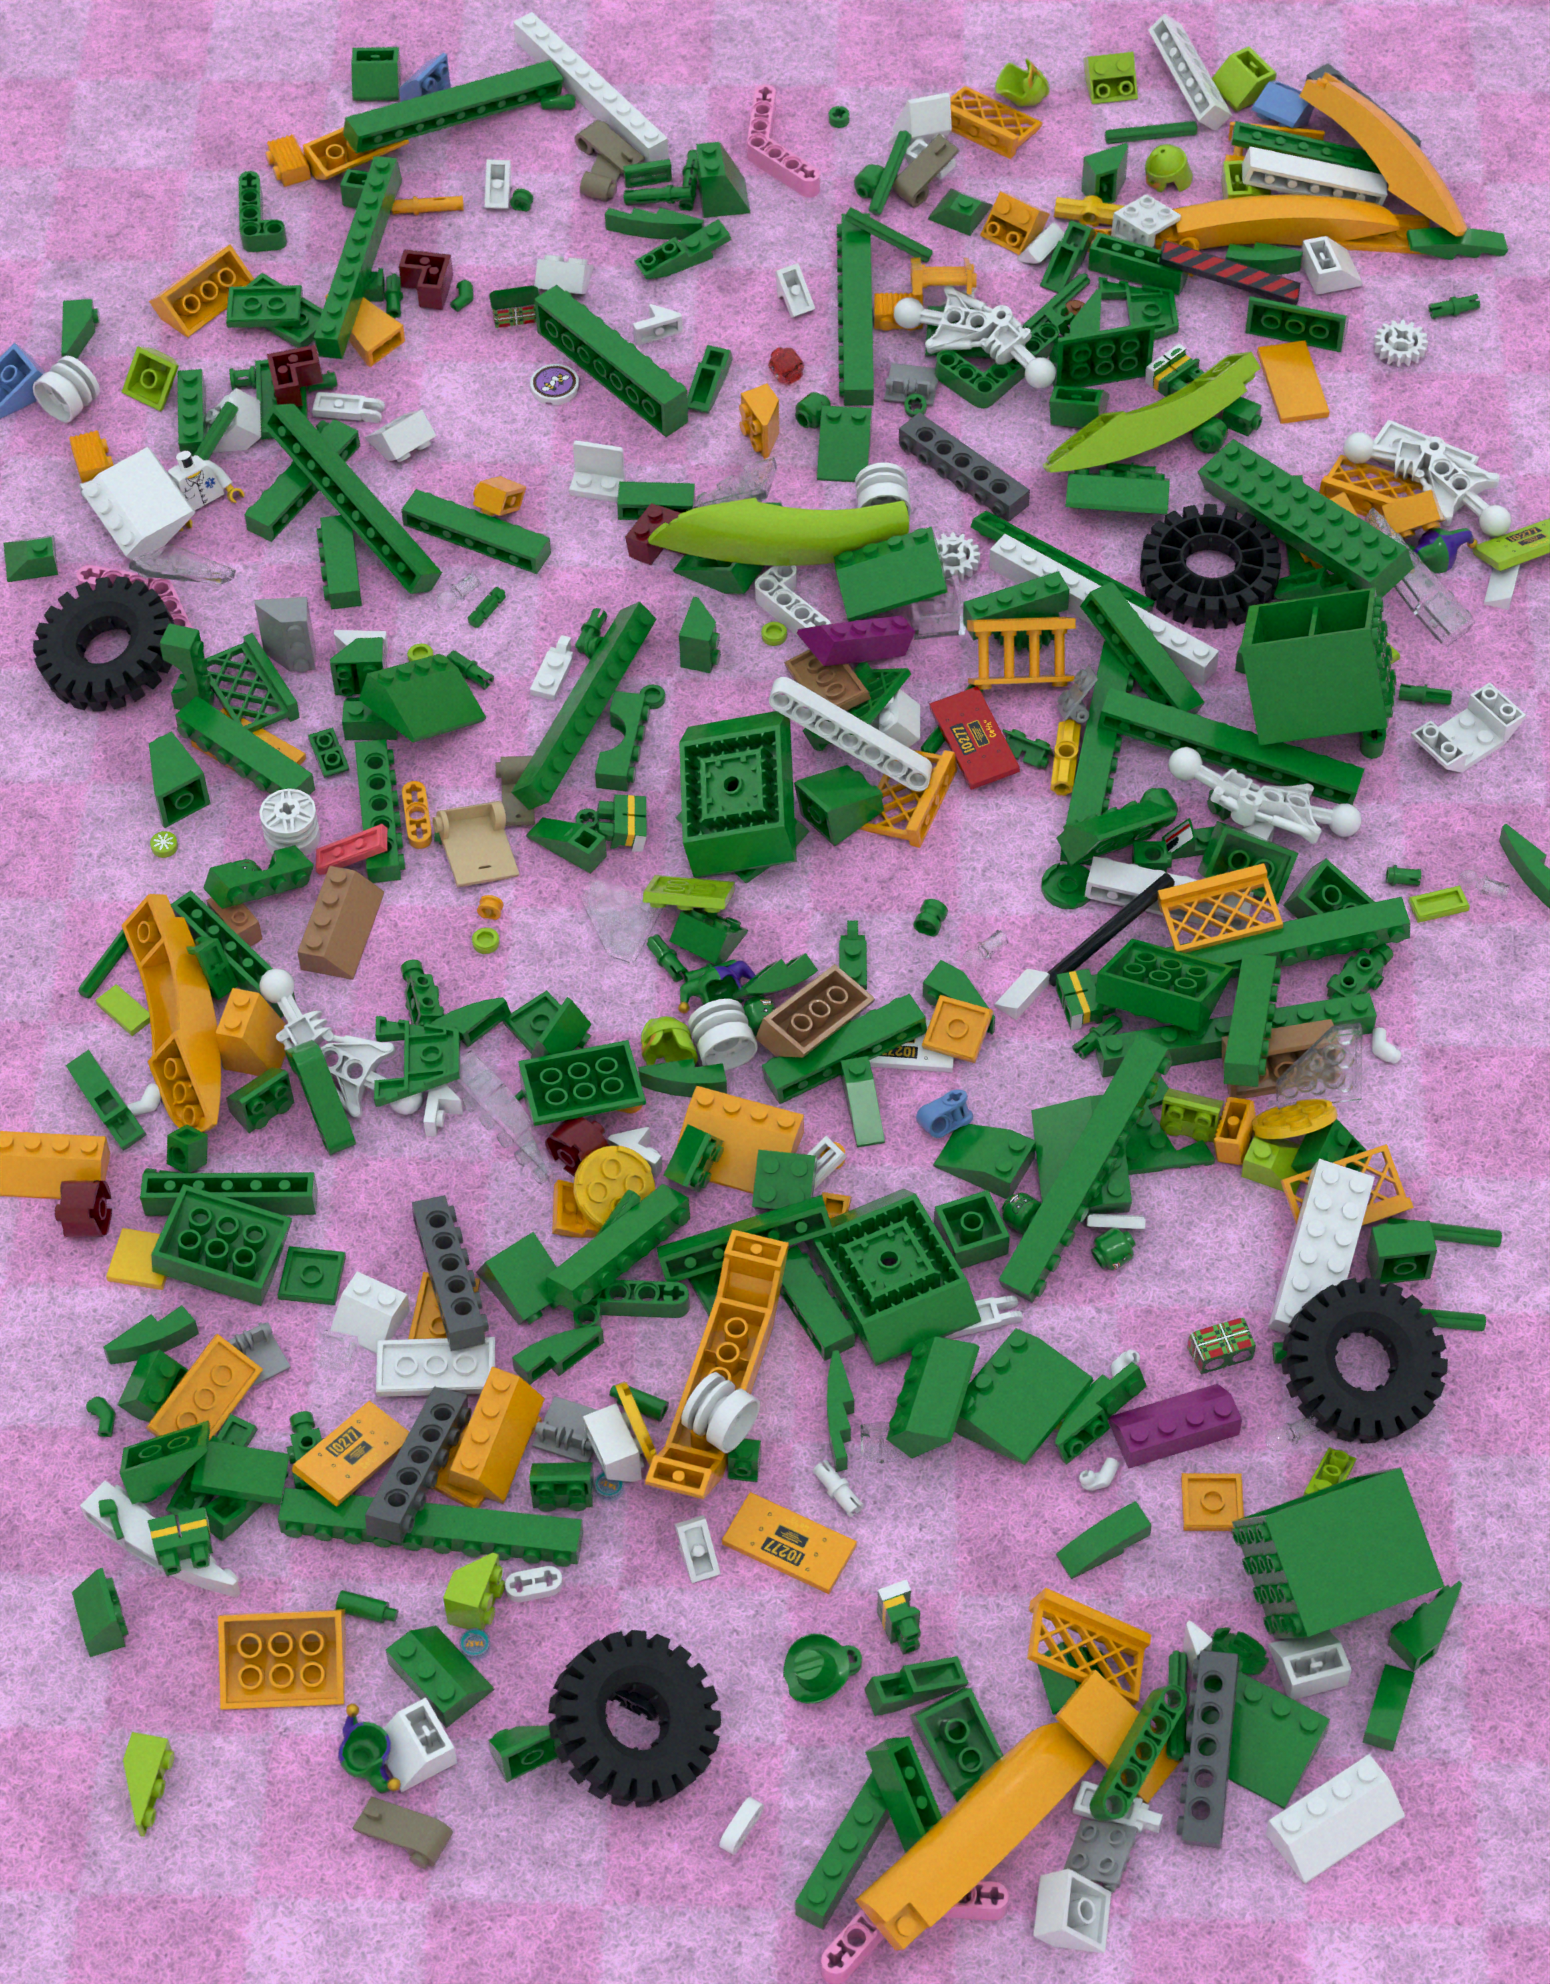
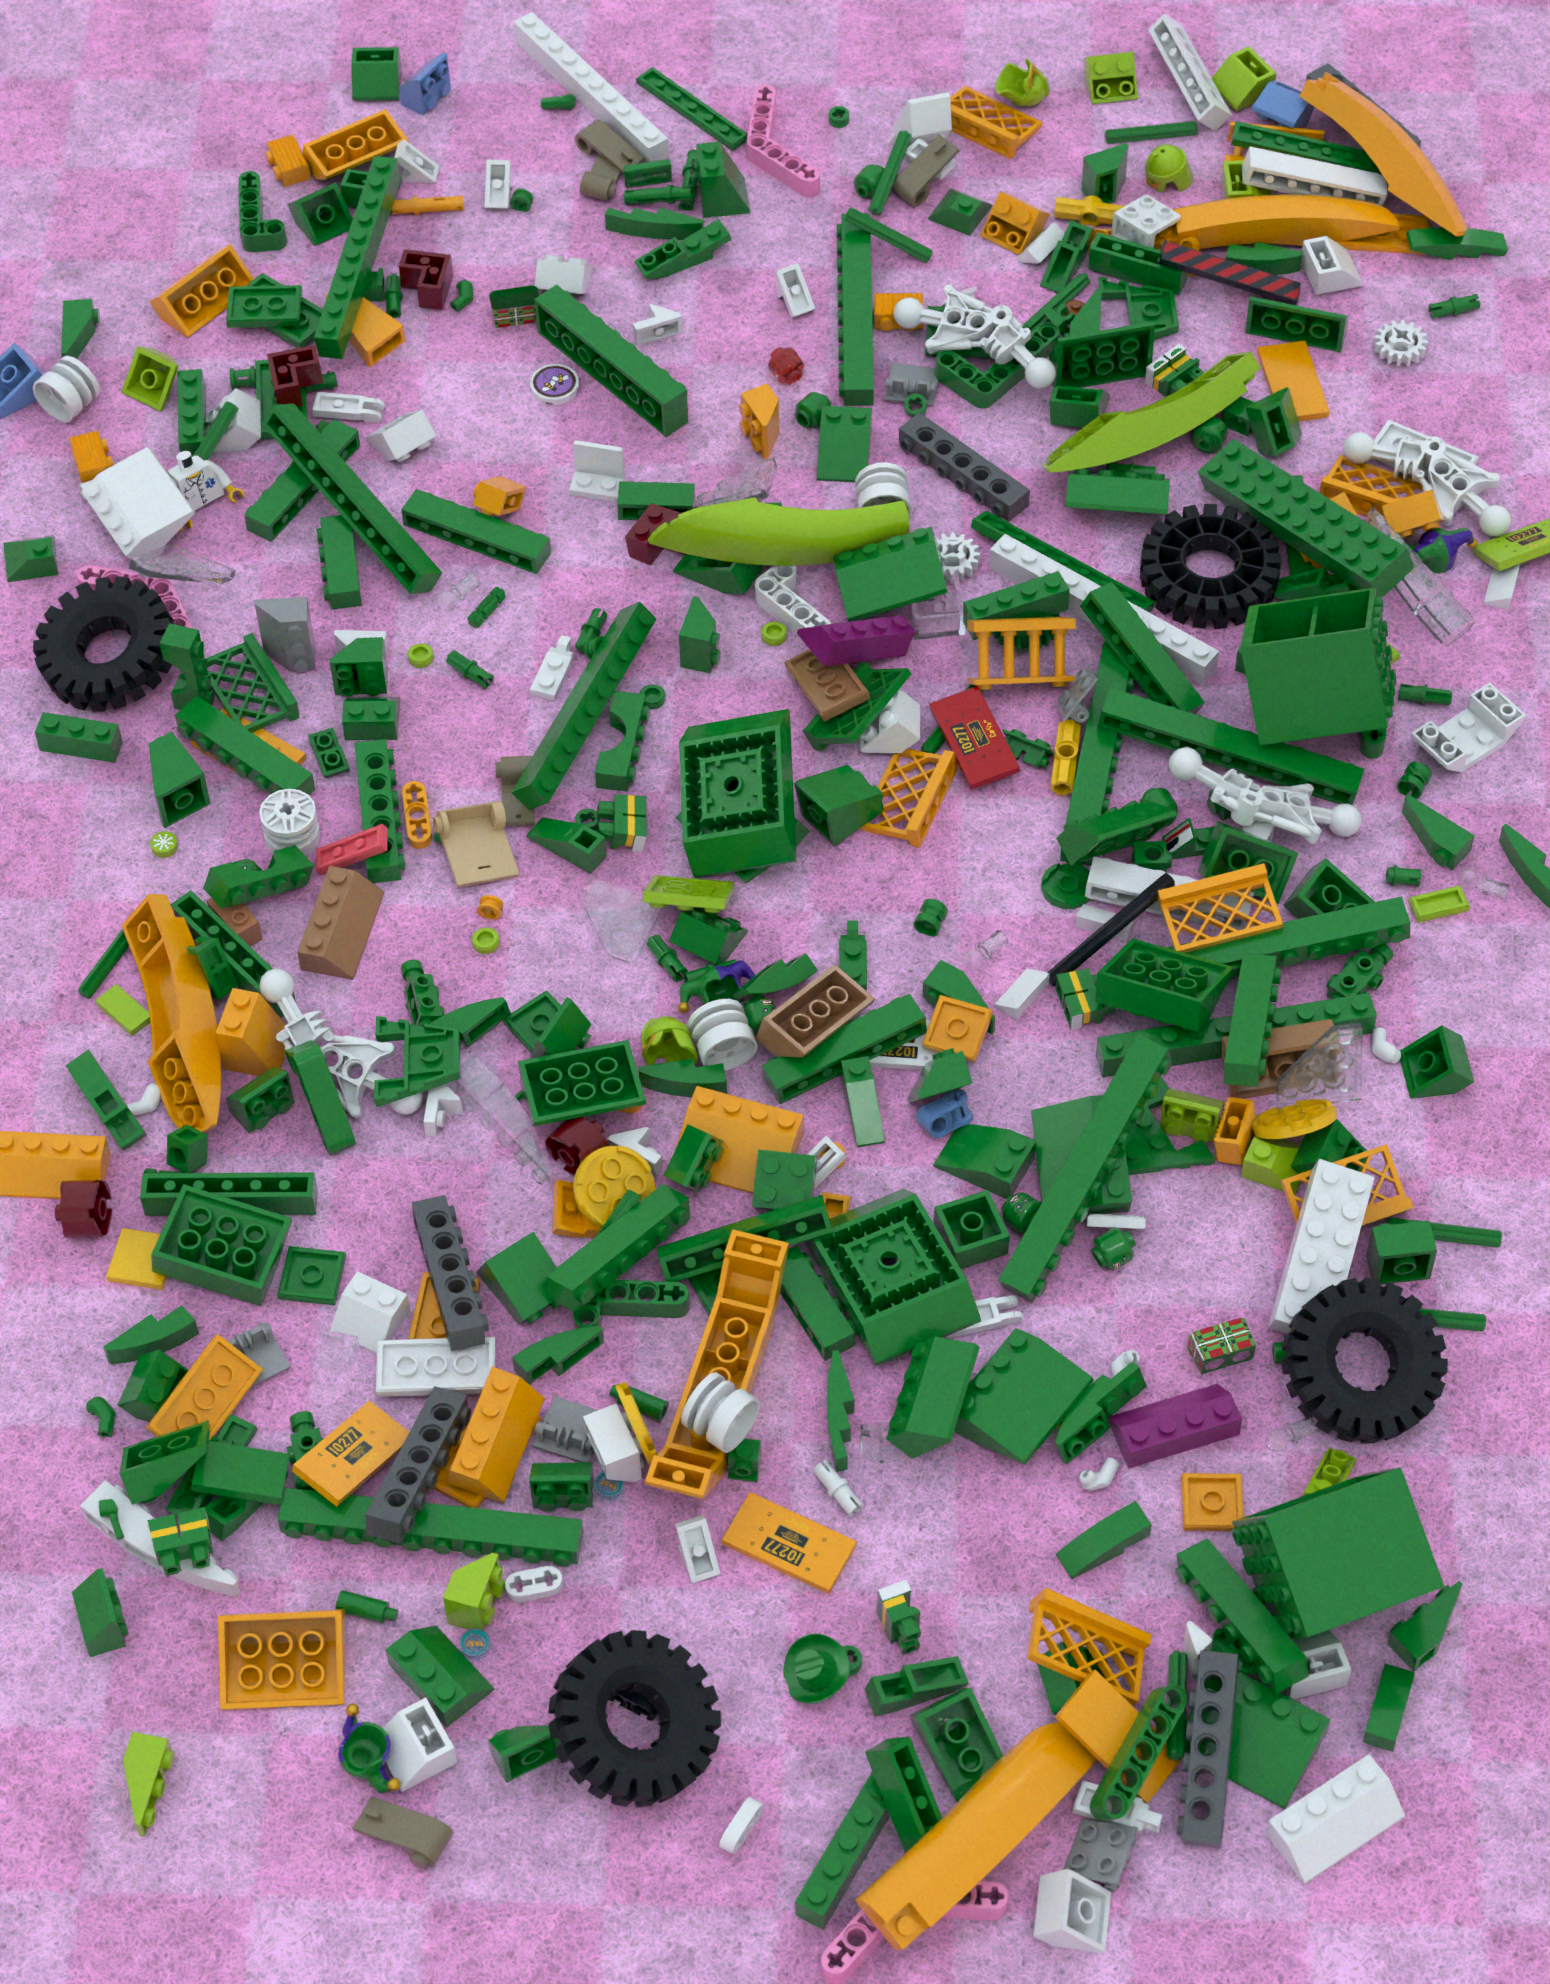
green brick [343,60,564,154] -> none
green slope [359,654,486,743] -> none
green slope [687,345,733,414] -> none
white beam [769,677,932,791] -> none
light orange fence [911,257,977,295] -> none
green axle [1072,1015,1123,1059] -> none
none -> green brick [35,712,123,763]
none -> green slope [287,182,353,246]
none -> white slope [395,139,439,184]
none -> green tile [636,67,748,151]
none -> green slope [907,1048,973,1103]
none -> white slope [1075,904,1135,942]
none -> green brick [1175,1538,1308,1693]
none -> green slope [1245,387,1302,456]
none -> green wheel [1397,762,1432,799]
none -> green slope [1400,1025,1474,1099]
none -> green slope [1402,794,1475,870]

